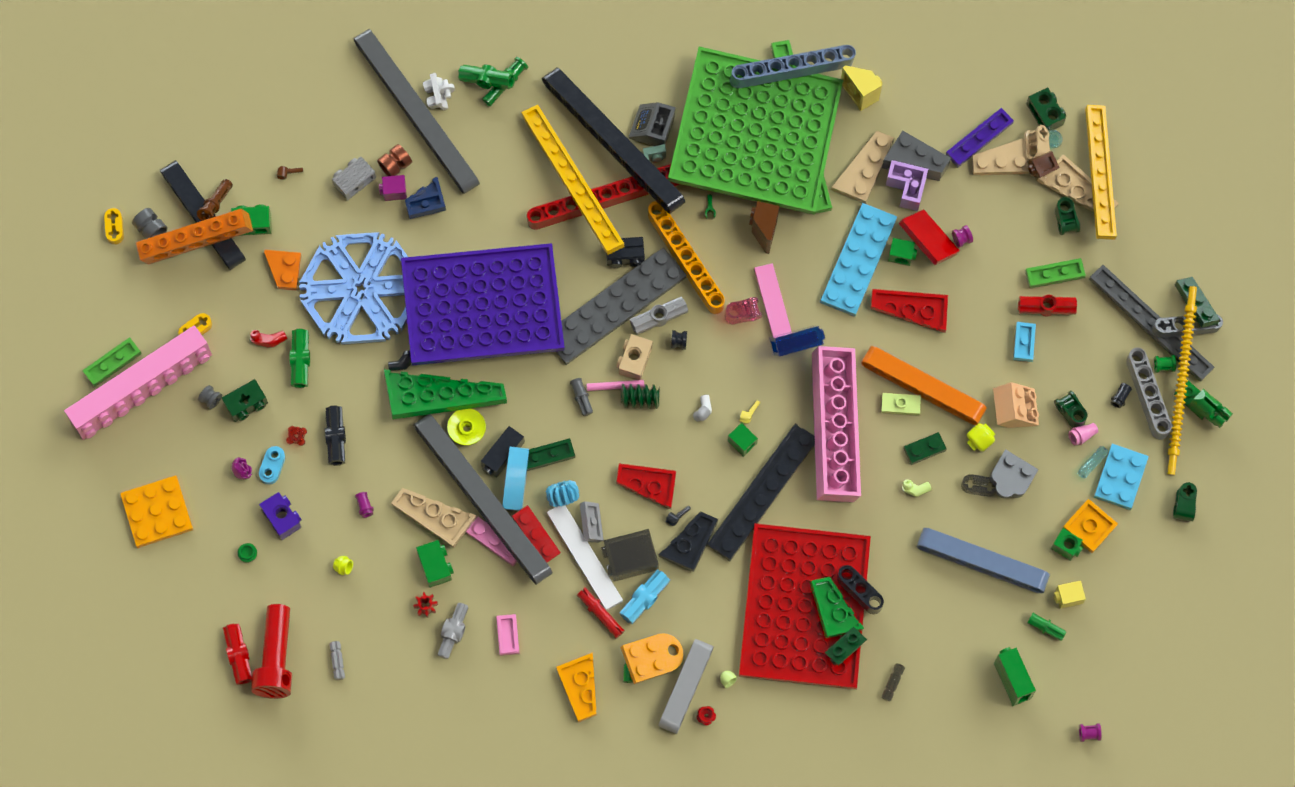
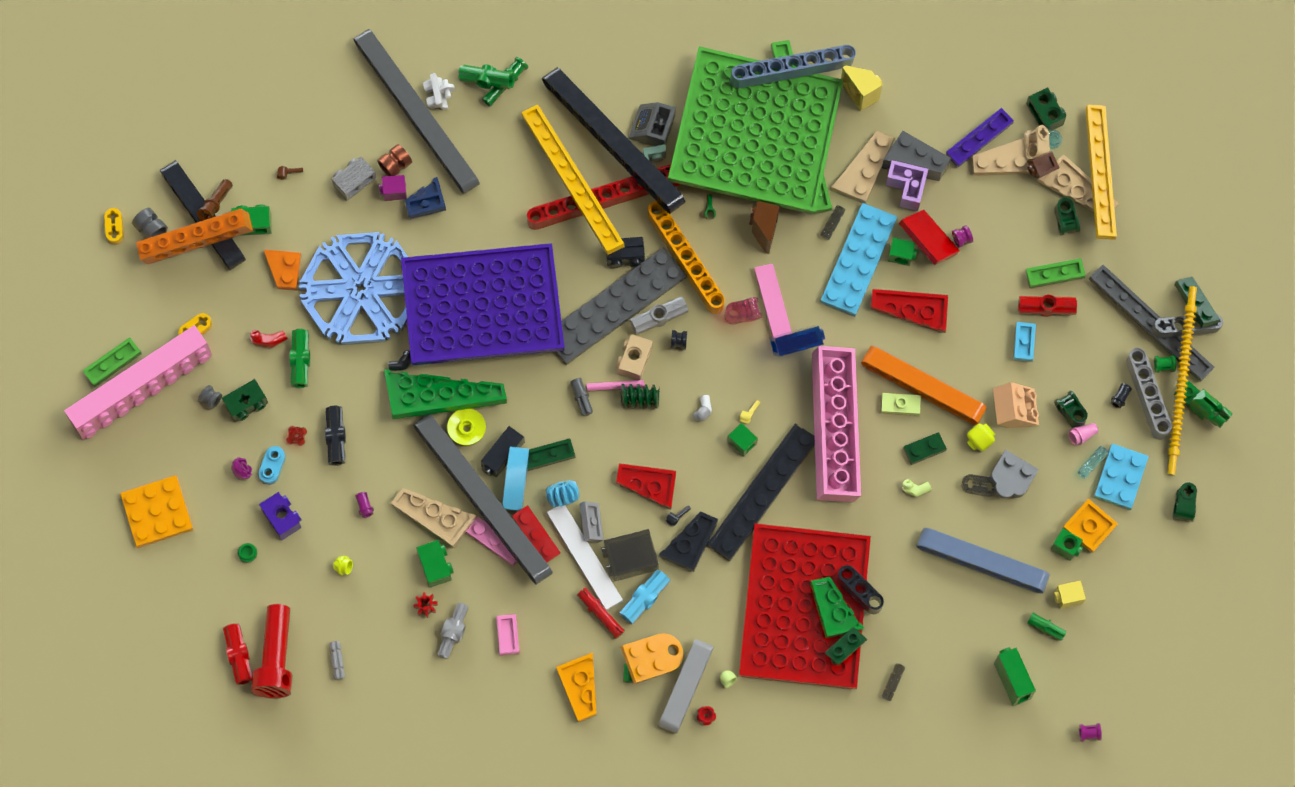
none -> clear smoke axle [821,205,845,240]

